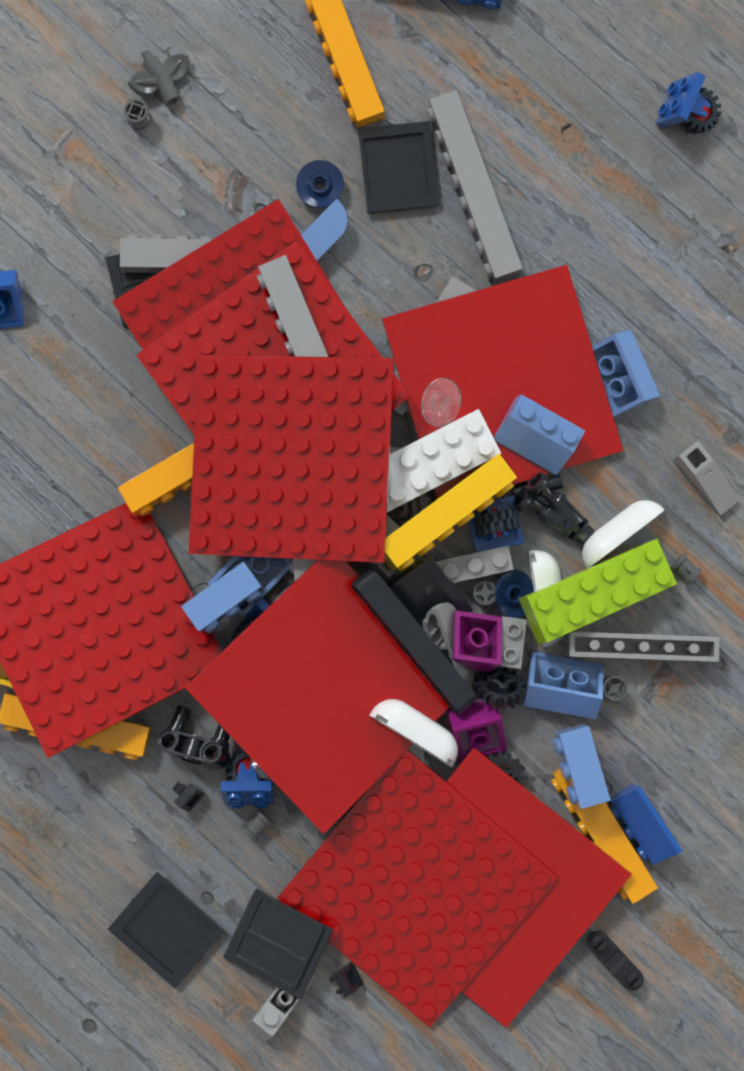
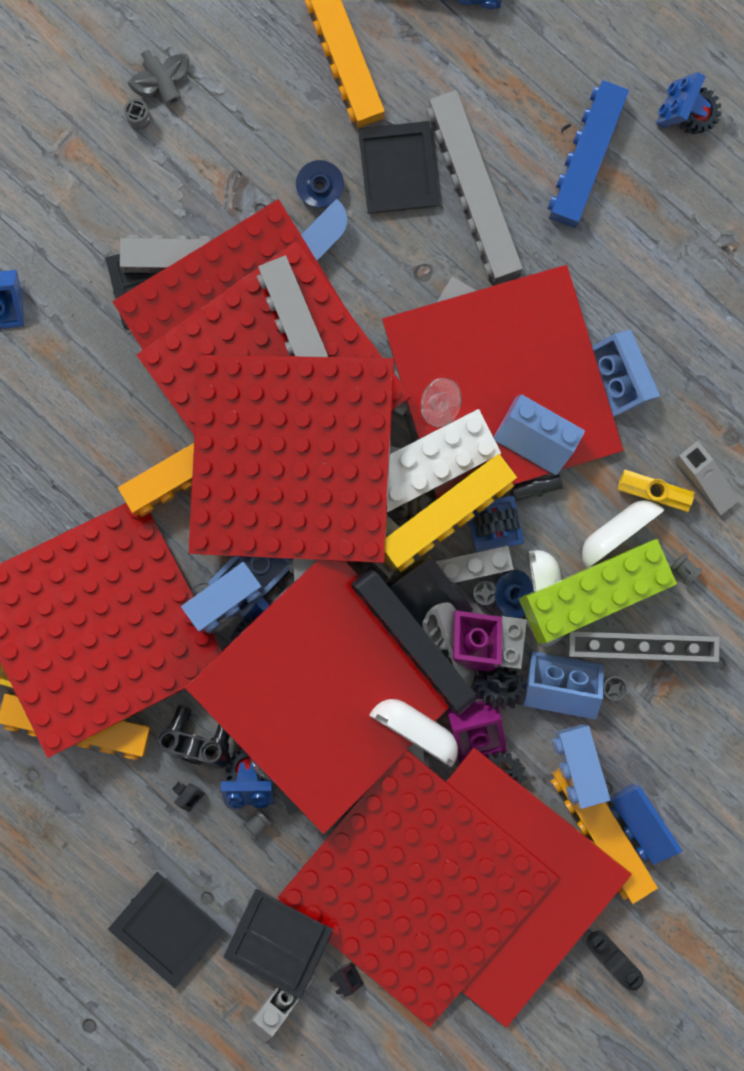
black piece [512,472,594,544] -> none
none -> blue brick [547,80,629,228]
none -> yellow piece [617,469,694,513]

